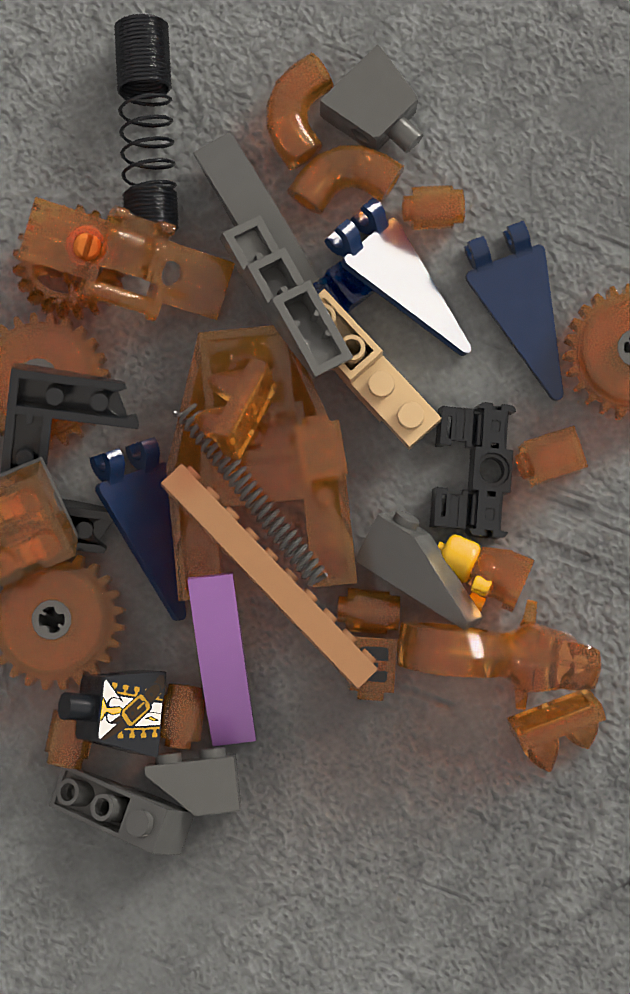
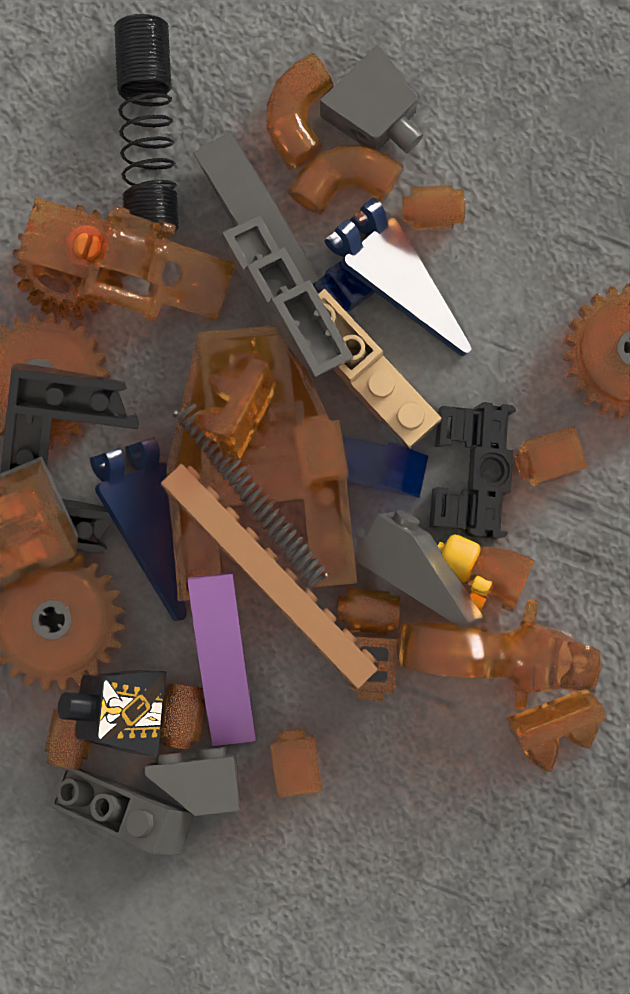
dark blue flag [464,220,564,401] -> none
none -> clear orange brick [270,728,322,798]
none -> clear blue slope [336,437,428,498]

